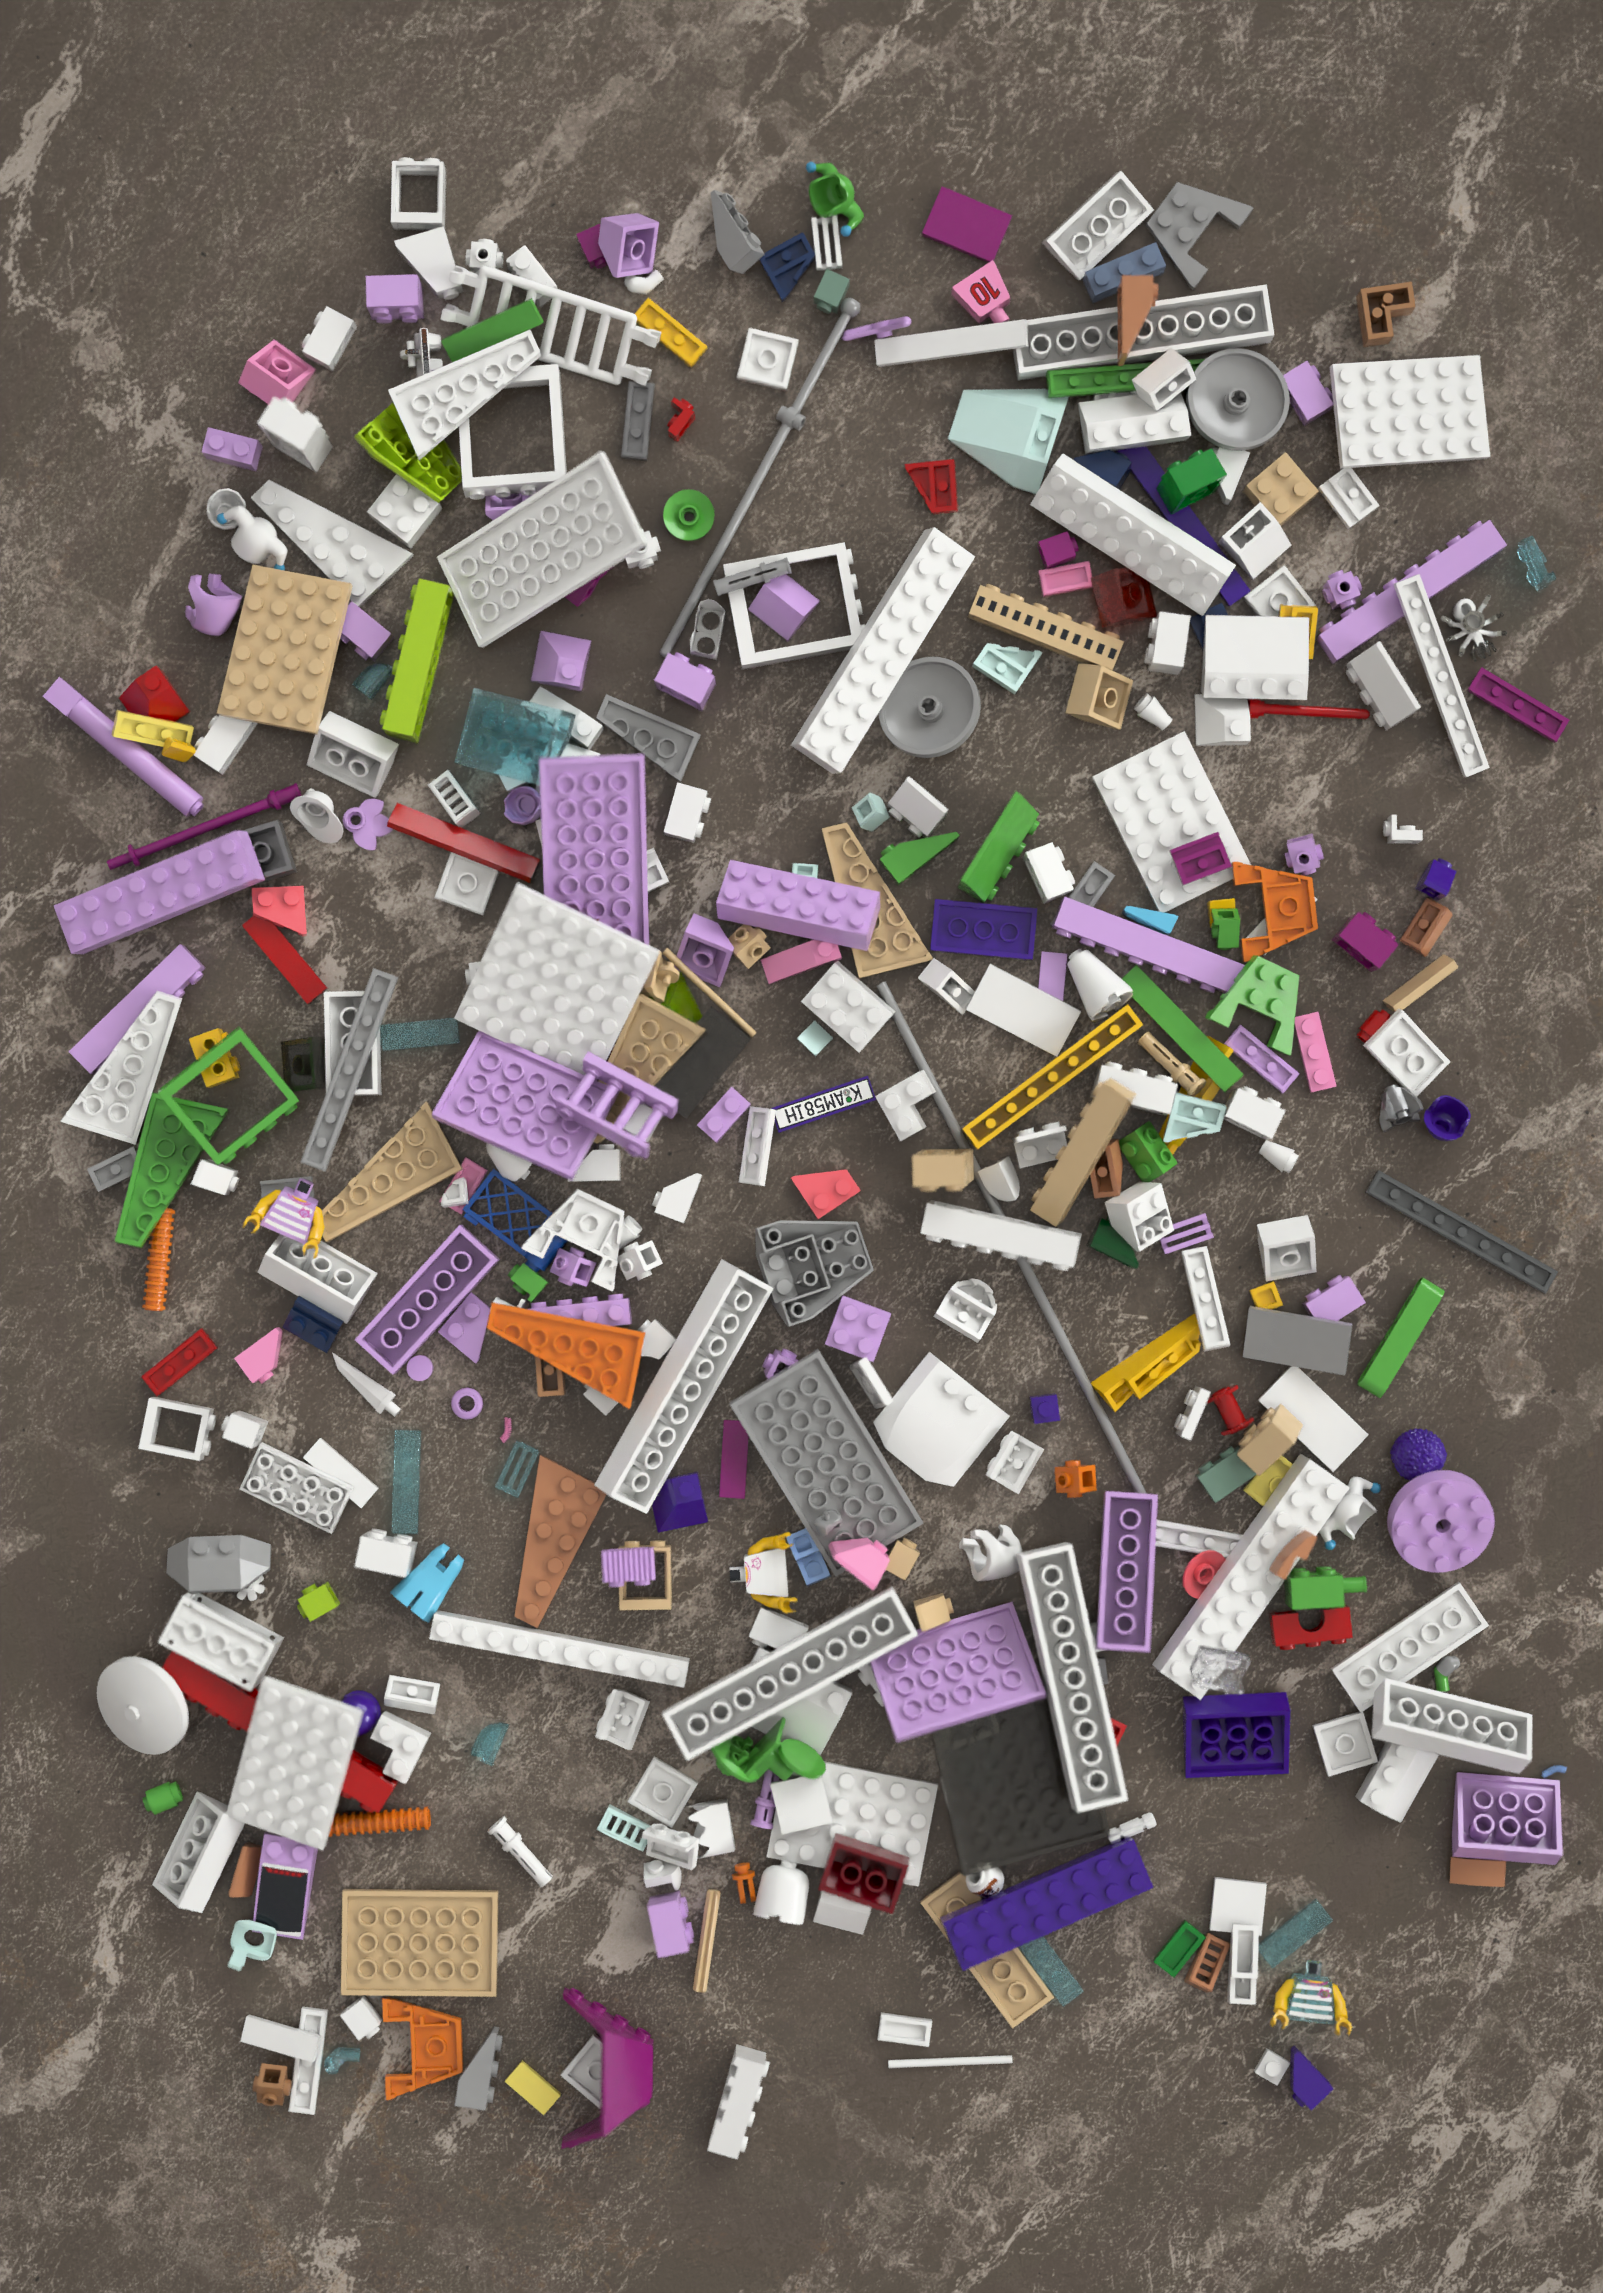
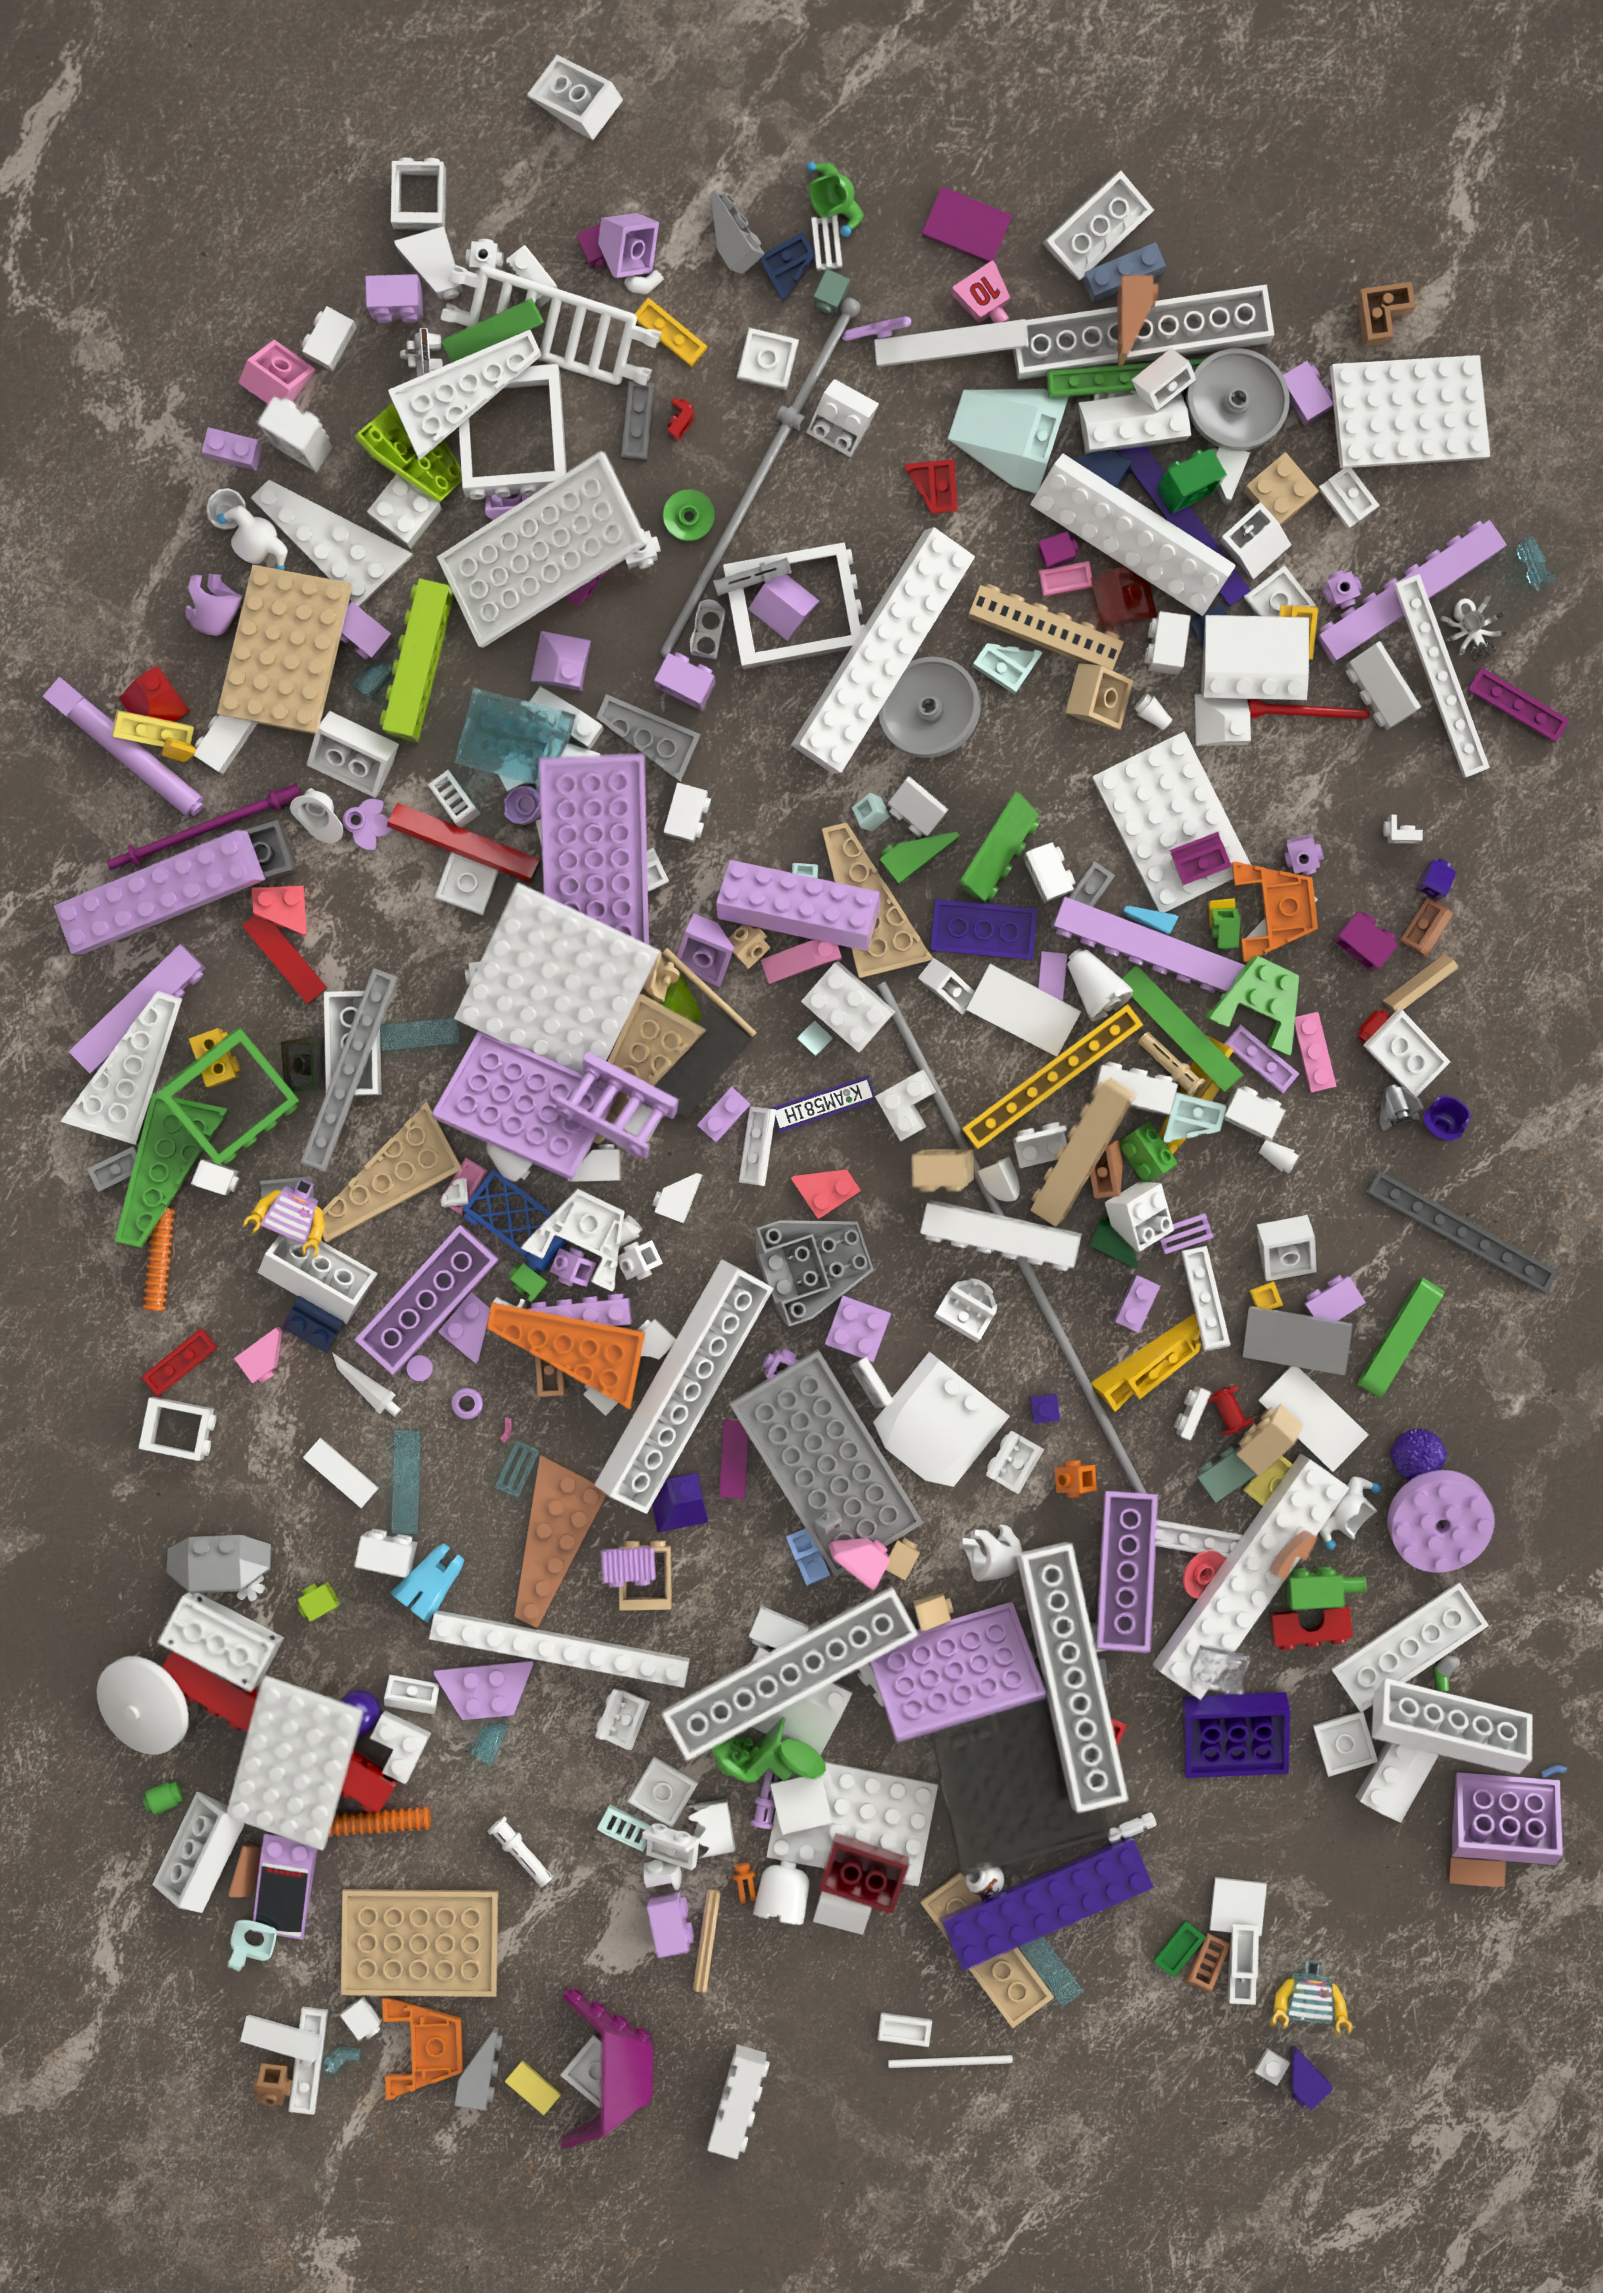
white brick [221,1410,268,1449] -> none
white tile [240,1442,354,1534] -> none
torso [729,1532,797,1613] -> none
light grey wing [1146,182,1253,290] -> none
clear light blue tile [1258,1899,1333,1968] -> none
none -> lavender wing [434,1660,534,1720]
none -> white slope [527,55,623,140]
none -> white slope [806,379,879,457]
none -> lavender brick [1113,1275,1160,1333]

